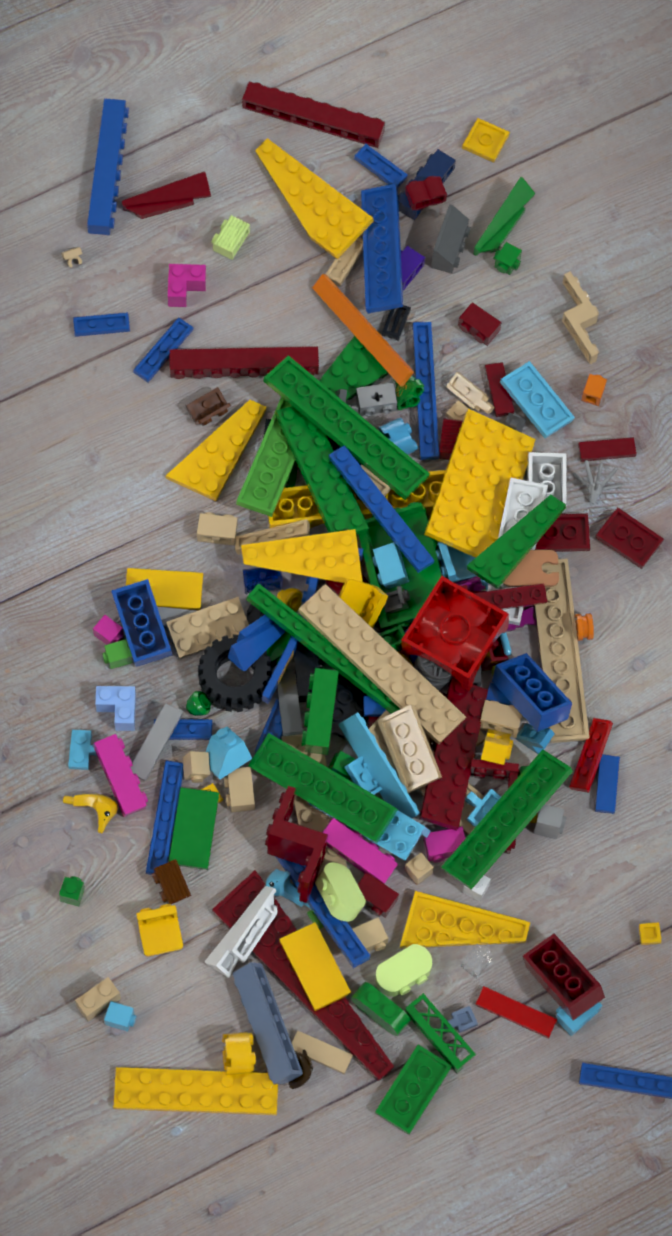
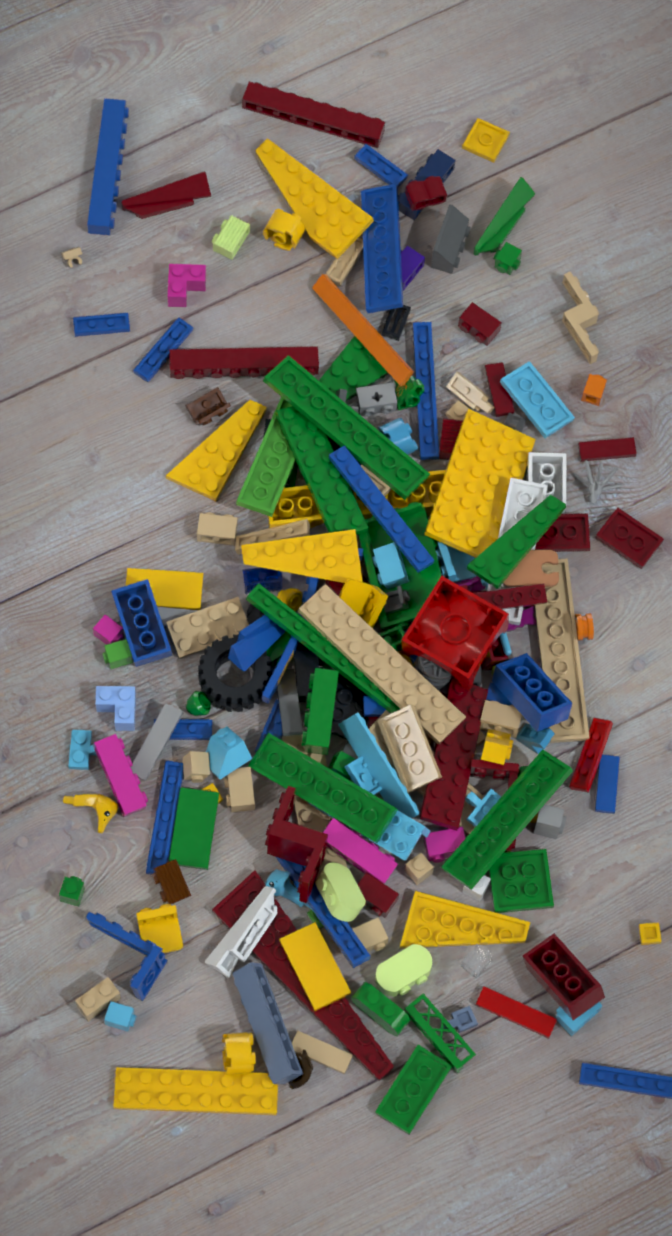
none -> blue bracket [86,912,168,1001]
none -> yellow brick [263,208,305,251]
none -> green plate [489,849,554,913]

